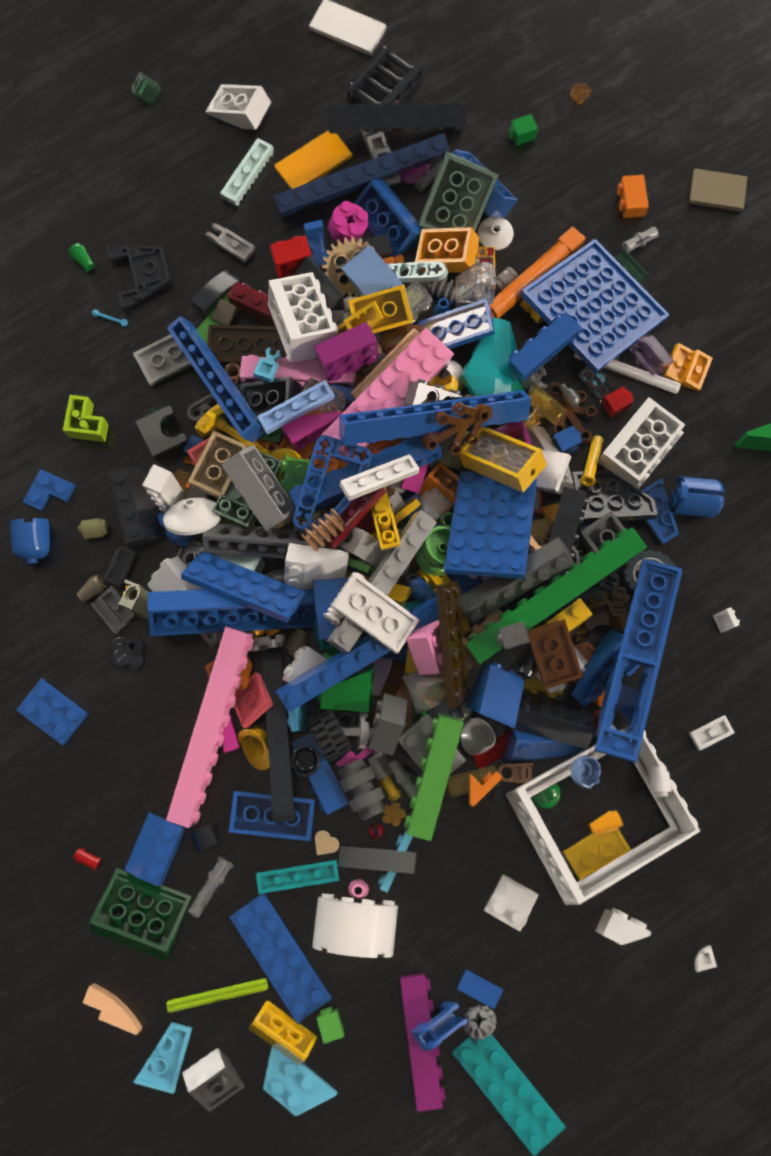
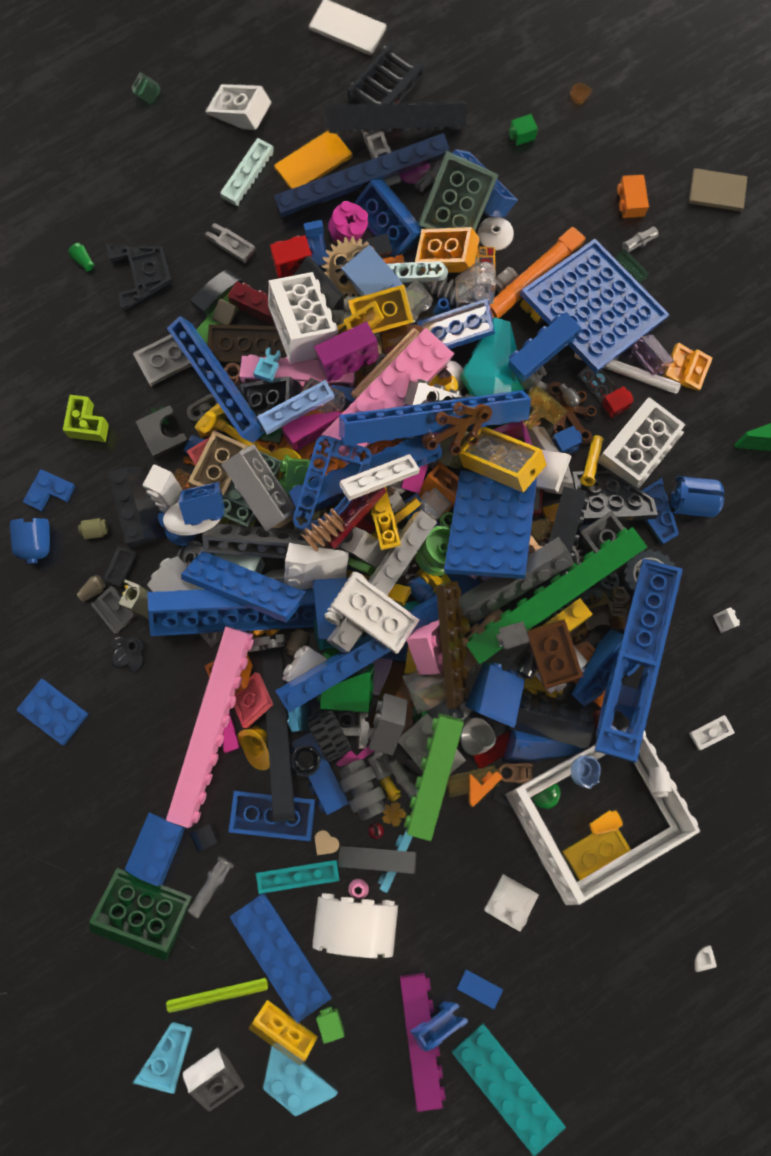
red pin [73,848,101,871] -> none
light nougat slope [83,983,142,1035] -> none
dark azure hinge [92,310,128,327] -> none
light grey gear [464,1004,496,1039] -> none
white slope [595,908,651,945] -> none
none -> blue slope [178,482,225,526]

